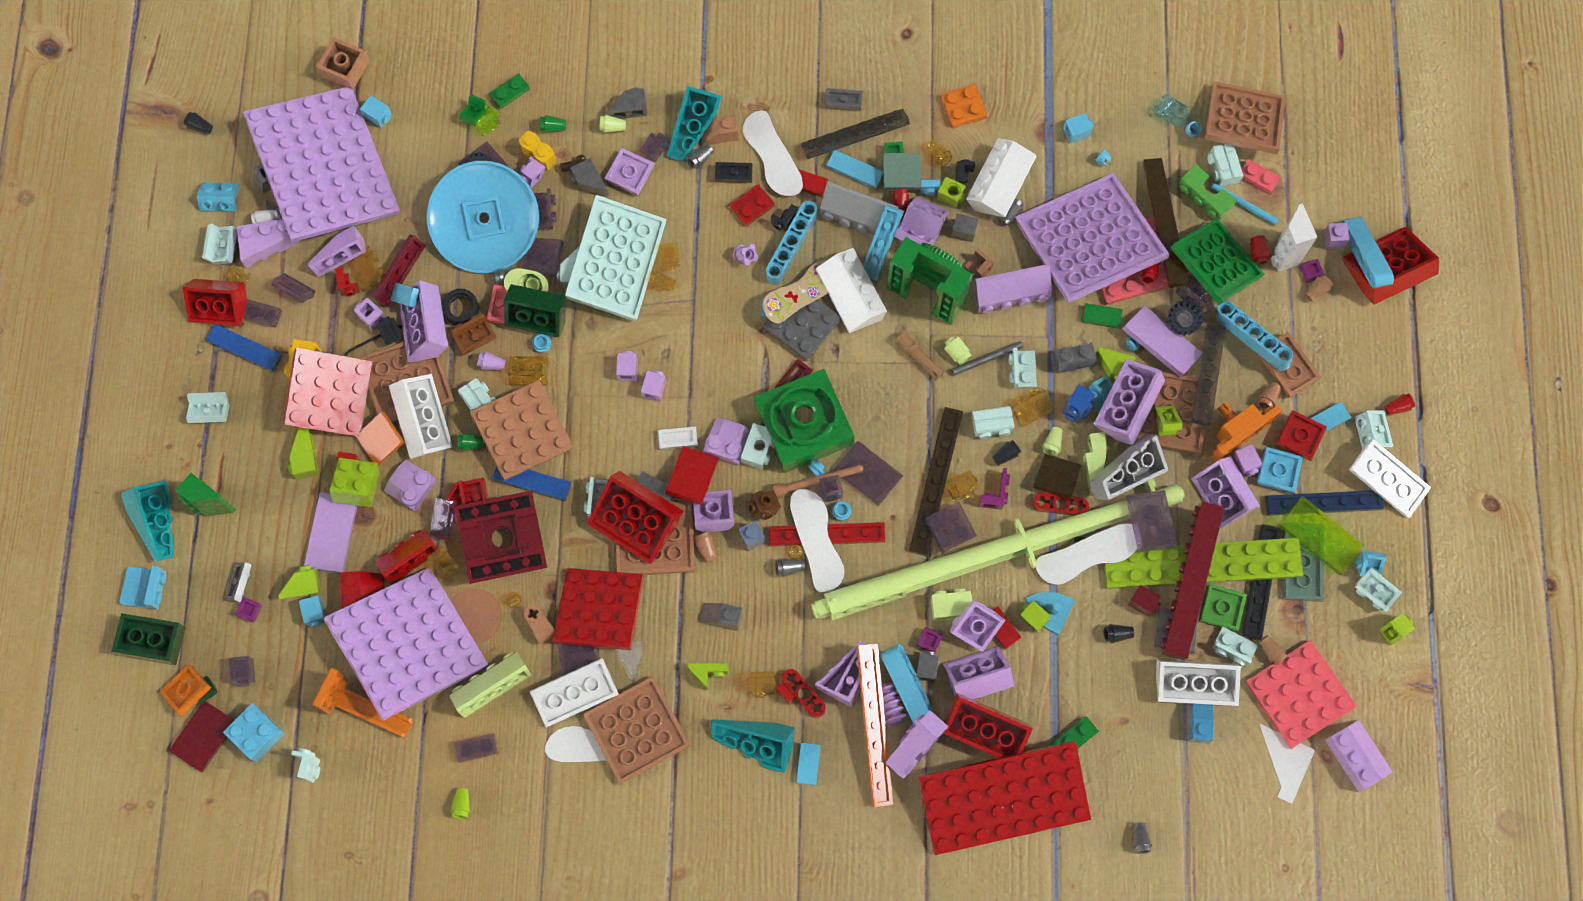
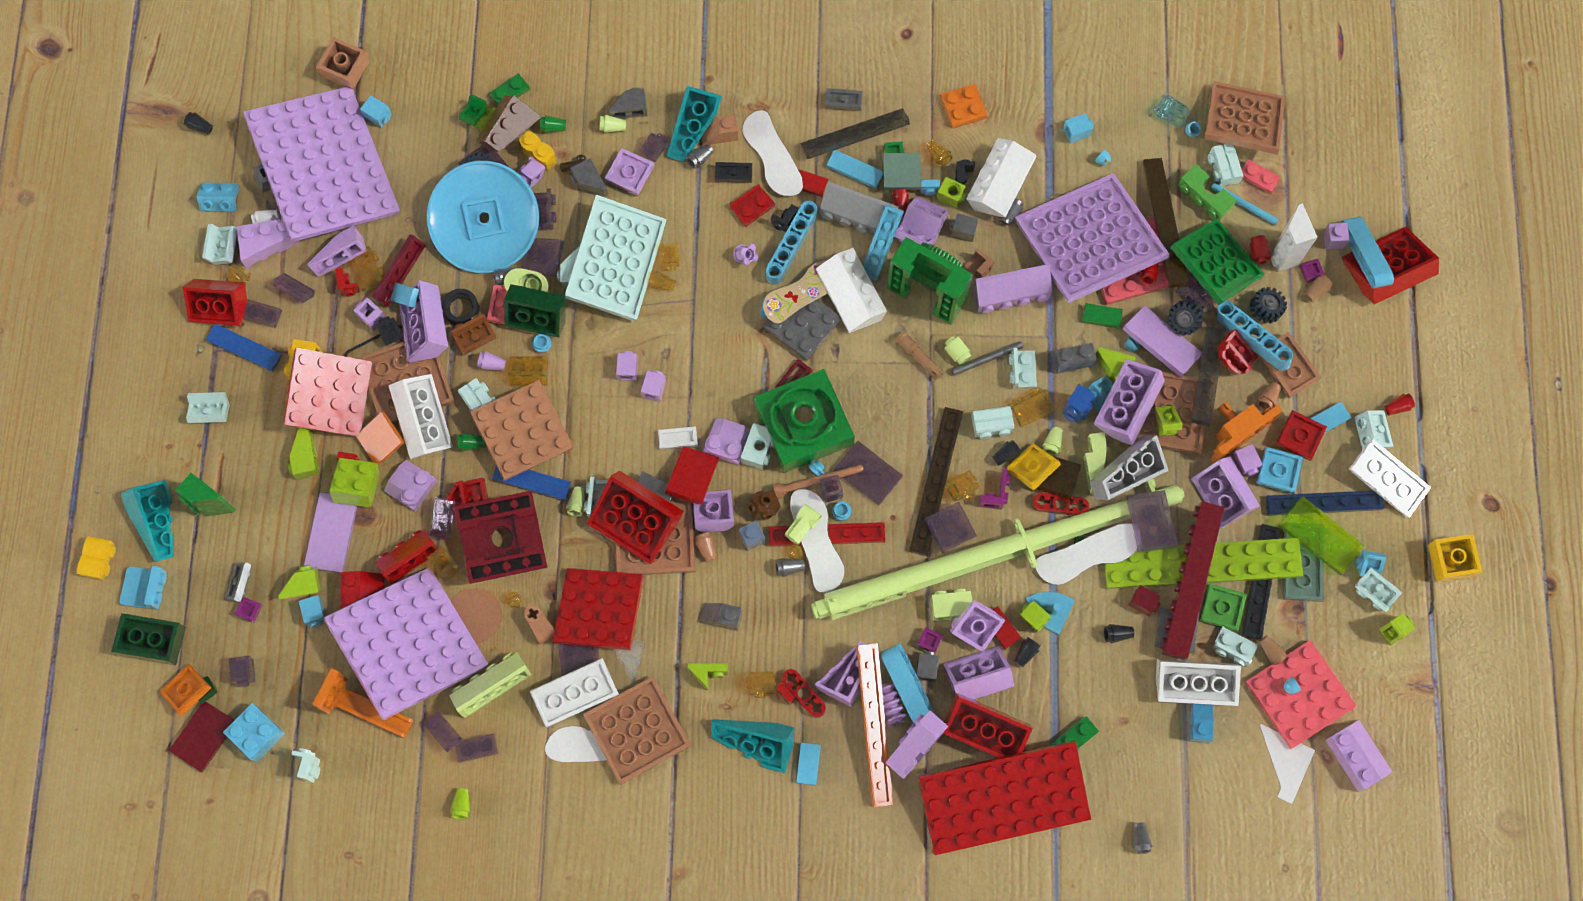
none -> yellow brick [77,536,116,581]
none -> plate [423,710,462,752]
none -> wedge [476,95,541,152]
none -> yellowish green cone [566,486,585,517]
none -> yellowish green piece [785,504,822,545]
none -> yellow tile [1007,443,1061,490]
none -> black cone [1014,637,1040,667]
none -> red slope [1218,329,1258,375]
none -> black wheel [1249,287,1287,324]
none -> medium azure hinge [1284,677,1301,694]
none -> yellow brick [1428,534,1482,582]

